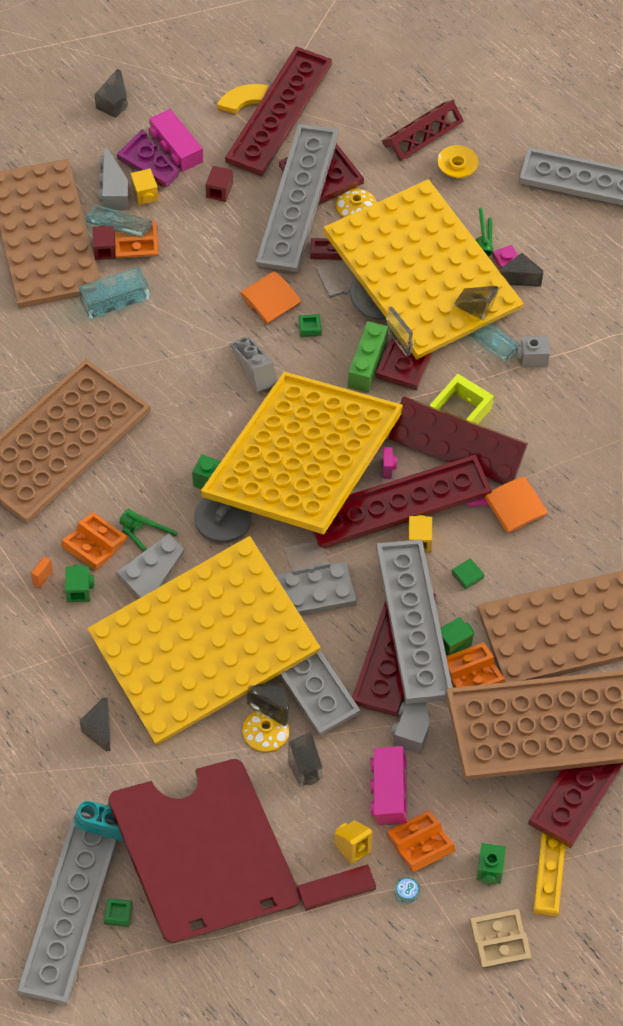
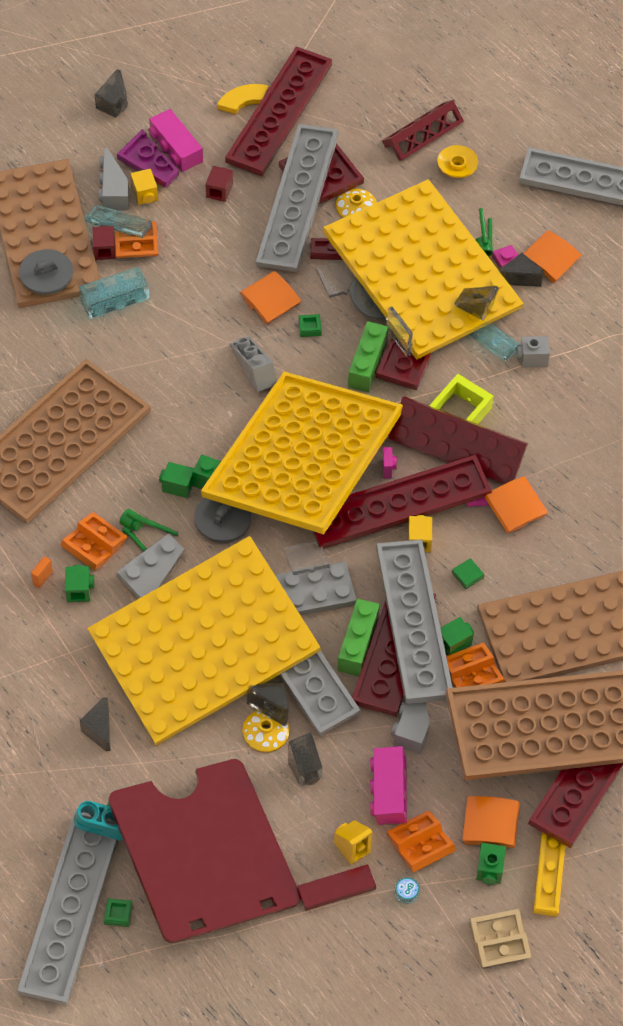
none -> dark grey shield [19,249,73,295]
none -> green brick [159,462,194,498]
none -> bright green brick [338,598,380,677]
none -> orange slope [462,796,520,848]
none -> orange slope [520,230,582,283]

